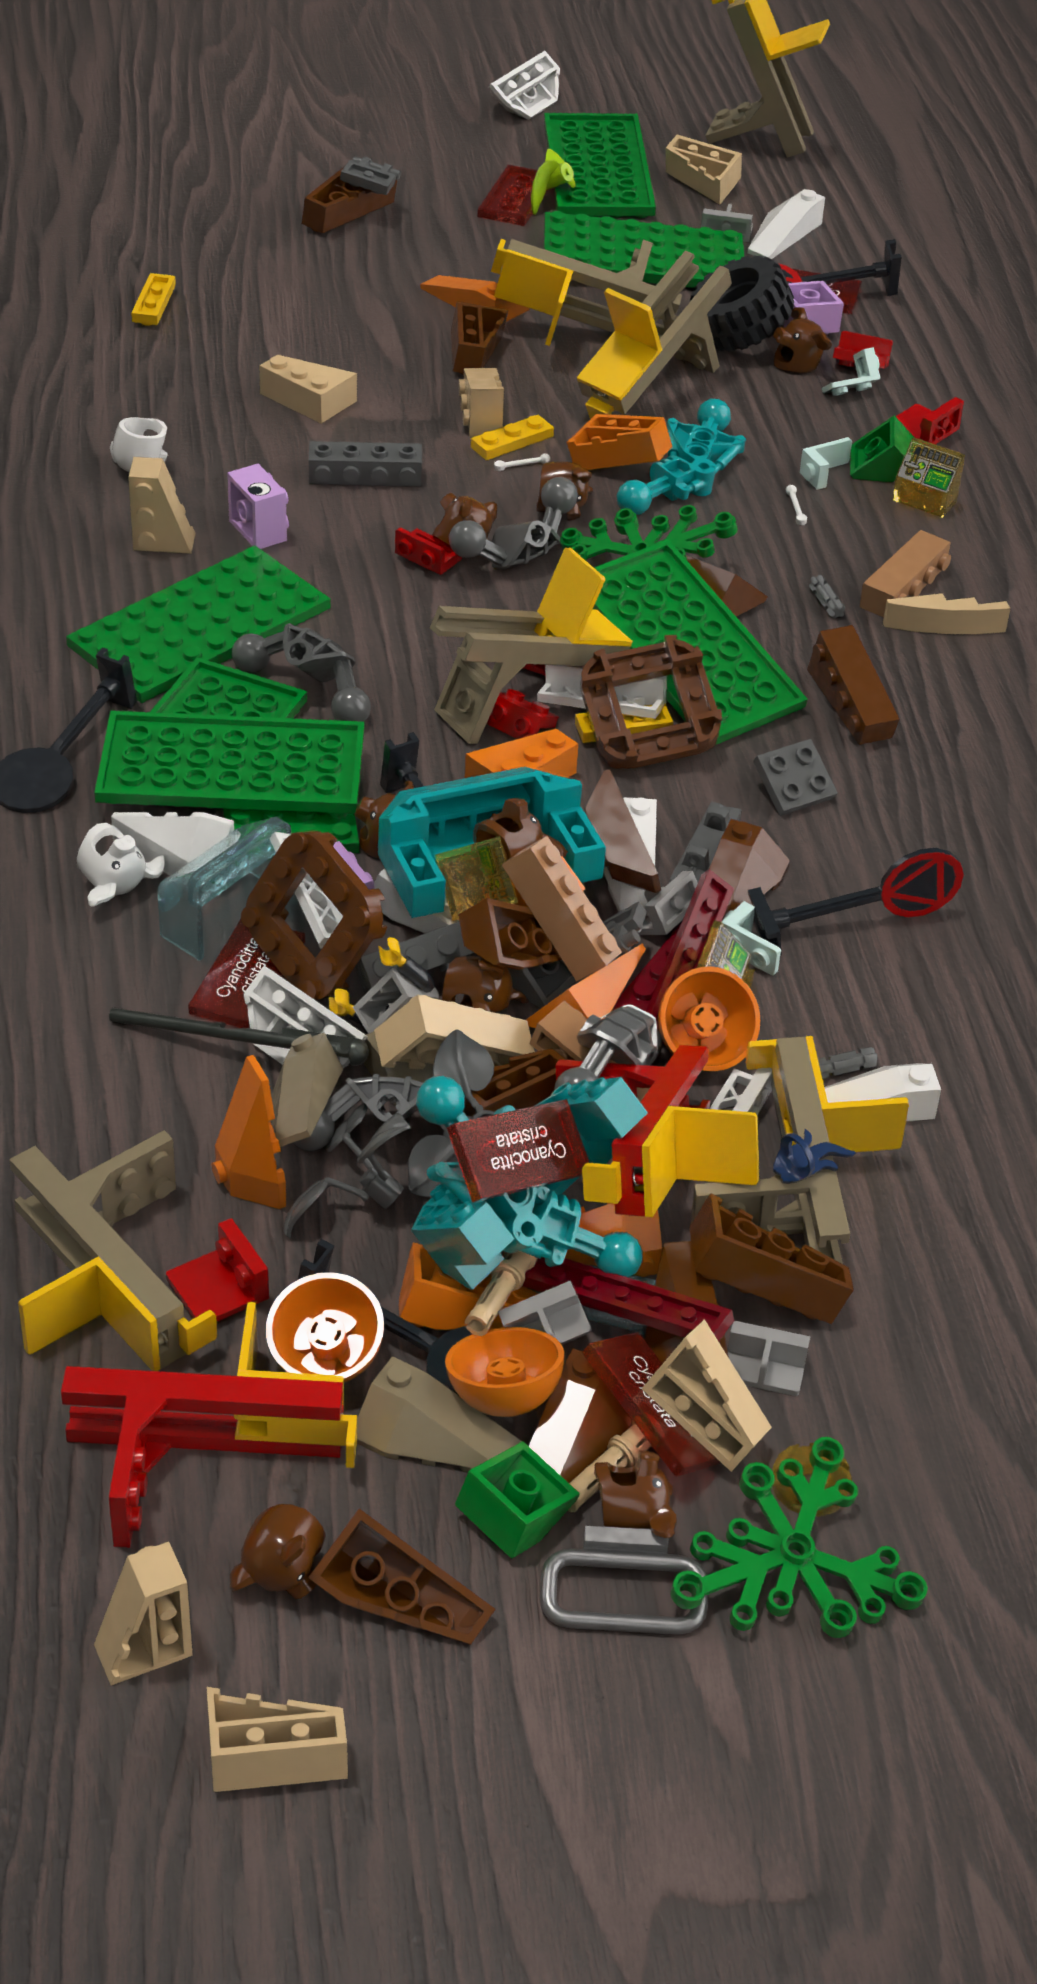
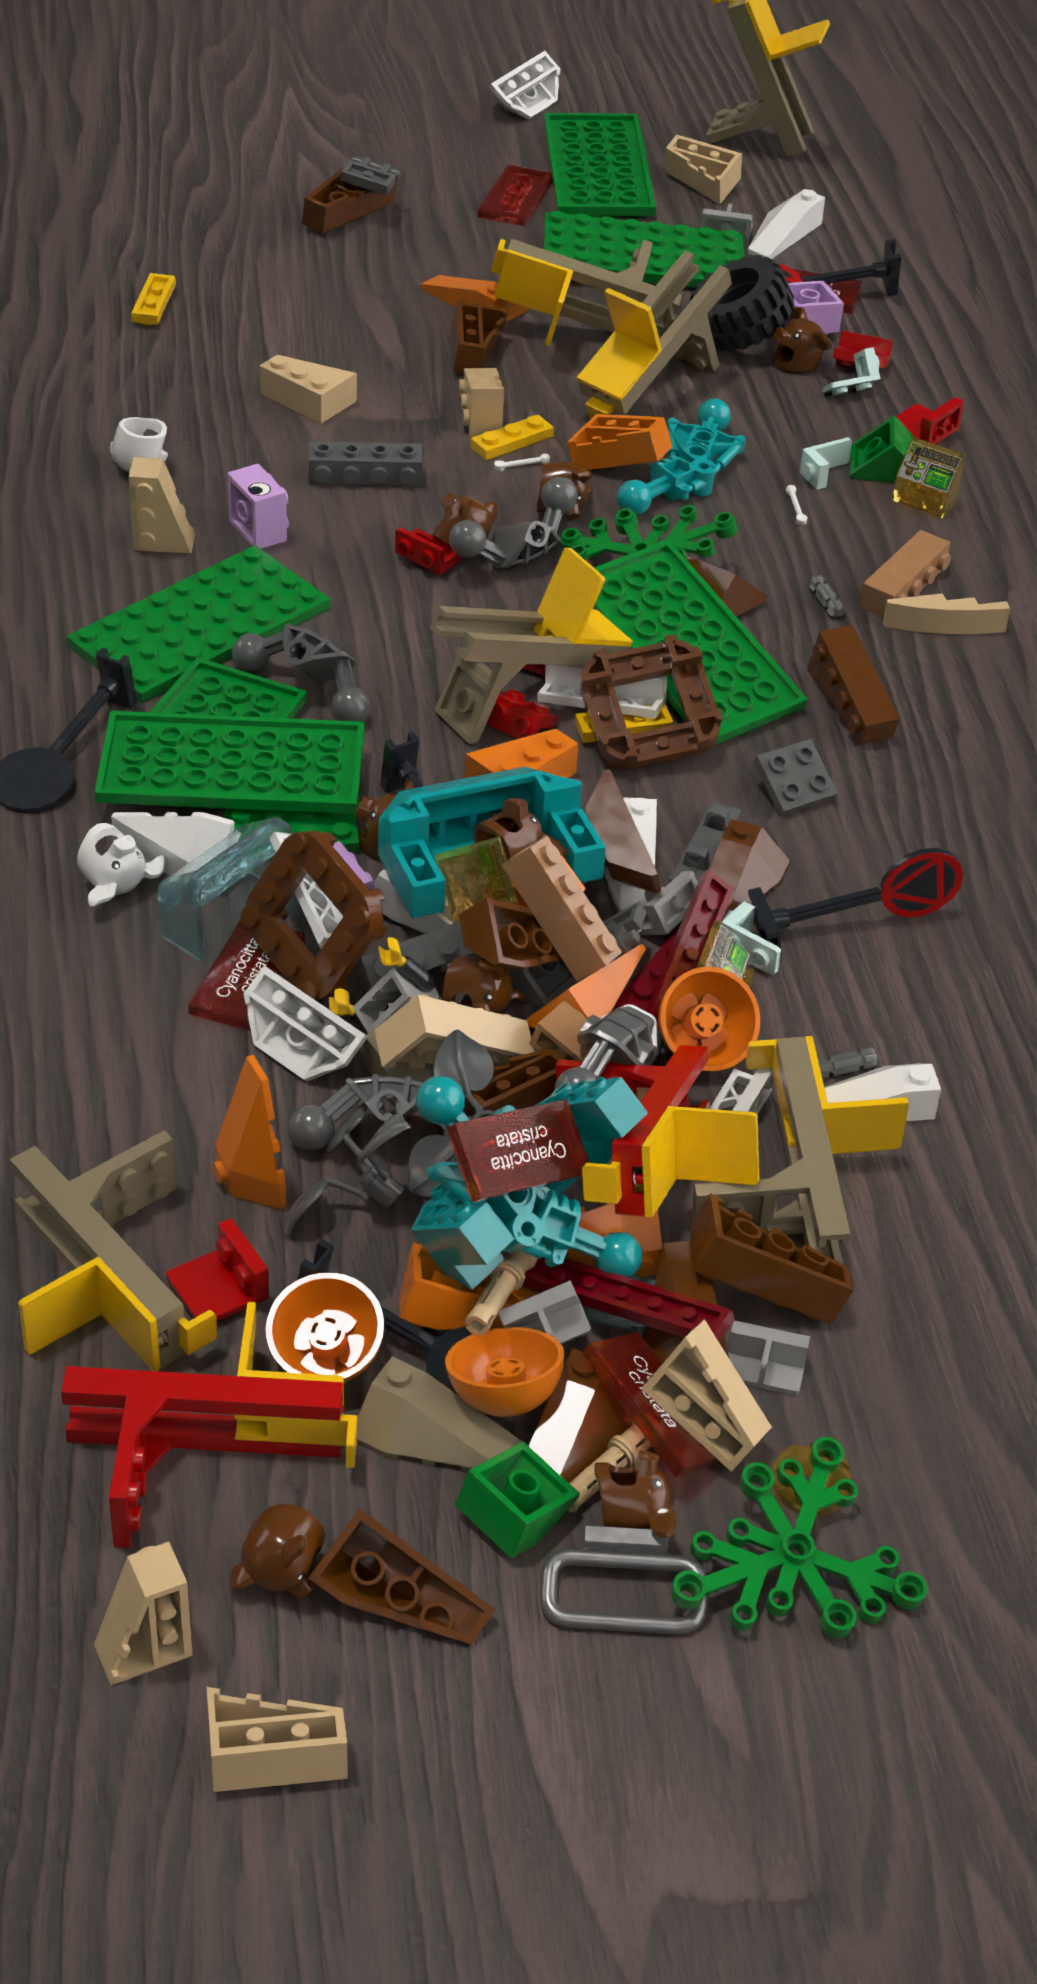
pearl dark grey bar [109,1008,369,1066] -> none
dark tan wedge [271,1032,343,1147] -> none
lime piece [531,149,576,215] -> none
dark blue piece [773,1129,855,1184] -> none

